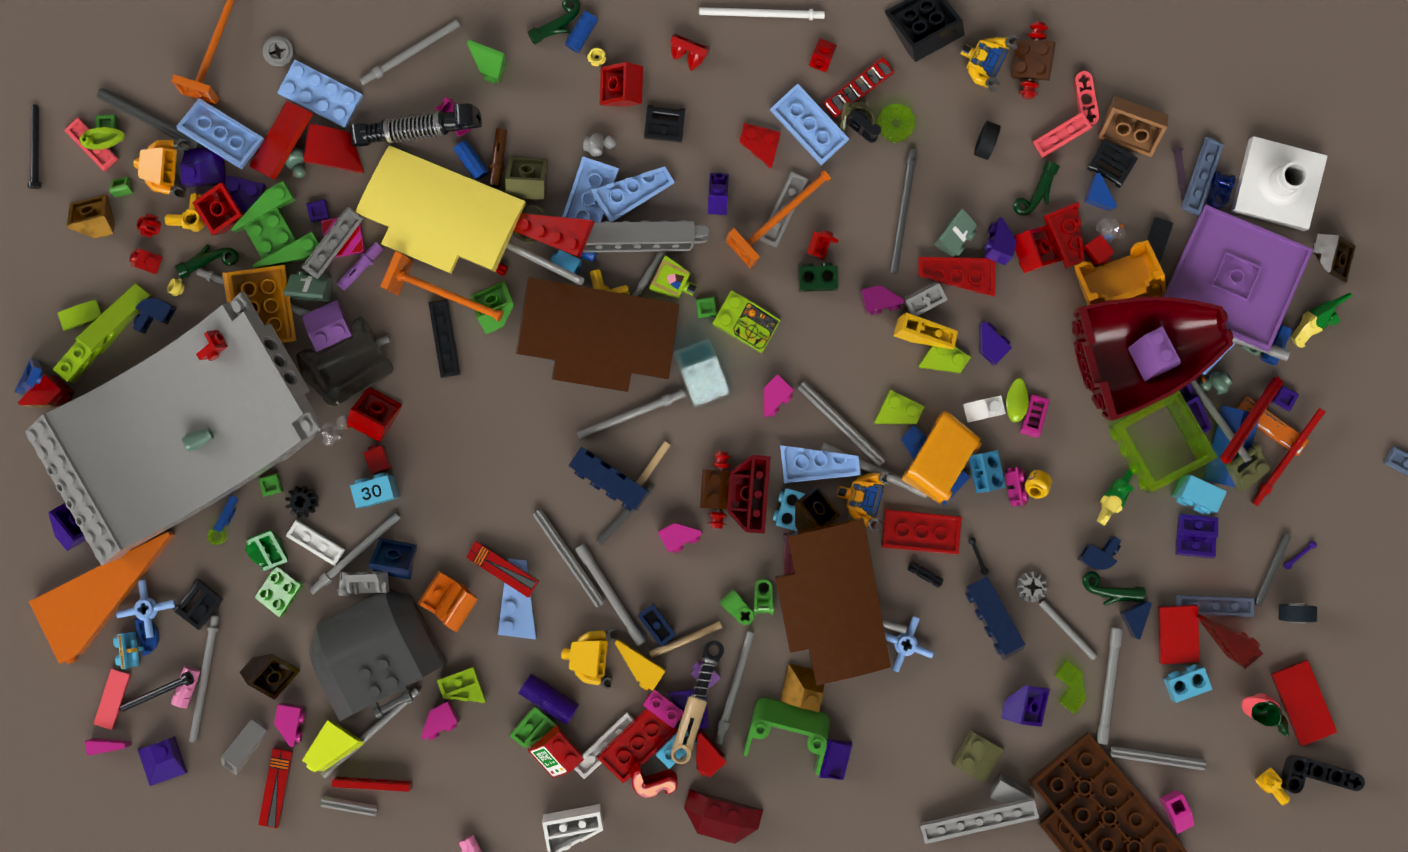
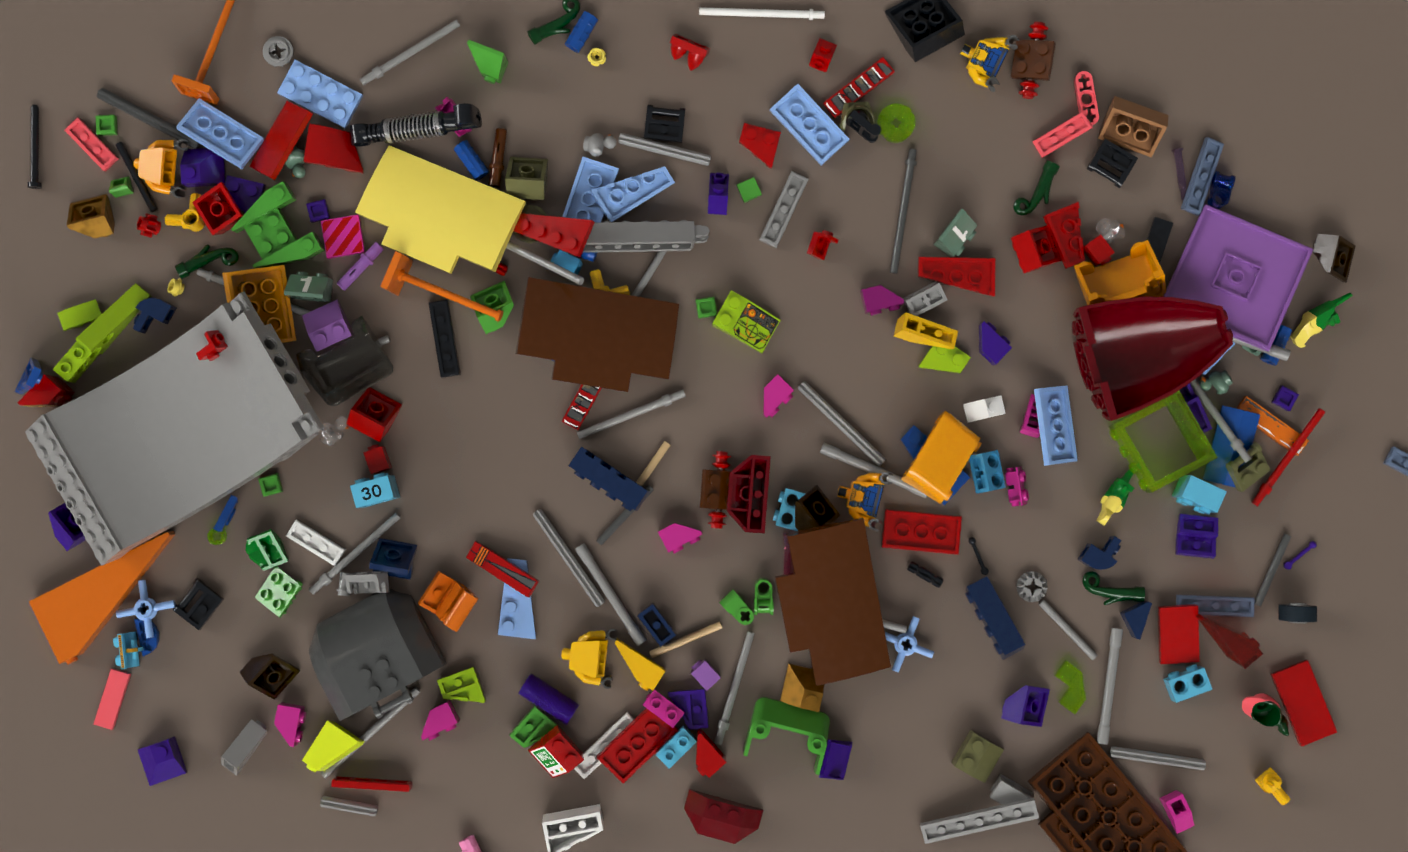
lime arm [79,127,125,150] -> none
dark pink slope [85,738,132,756] -> none
black bar [119,671,194,712] -> none
red bracket [129,248,162,274] -> none
bright pink axle [171,666,201,708] -> none
sand green cone [182,428,214,452] -> none
light grey bar [189,615,219,742] -> none
red tile [258,748,293,829] -> none
black gear [285,486,319,518] -> none
light grey tile [301,207,363,279] -> none
red slope [599,62,643,106] -> none
red animal [631,762,678,798] -> none
lime torso [649,256,697,299] -> none
piece [670,640,724,764] -> none
clear light blue slope [674,338,730,407] -> none
orange tile [725,170,831,269] -> none
light blue wing [780,445,861,483] -> none
dark green brick [798,262,838,292] -> none
lime wing [874,390,925,424] -> none
black tyre [974,121,1001,160] -> none
dark purple slope [984,217,1017,265] -> none
lime arm [1006,378,1029,423] -> none
yellow head [1025,470,1052,499] -> none
blue slope [1084,173,1117,211] -> none
medium lavender slope [1128,326,1181,382] -> none
red axle [1220,377,1283,464] -> none
white piece [1230,136,1327,231] -> none
black beam [1281,755,1365,794] -> none
none -> black bar [115,142,158,212]
none -> tile [562,385,602,431]
none -> light grey axle [618,133,711,166]
none -> bright green tile [737,177,762,203]
none -> light blue plate [1034,385,1078,466]

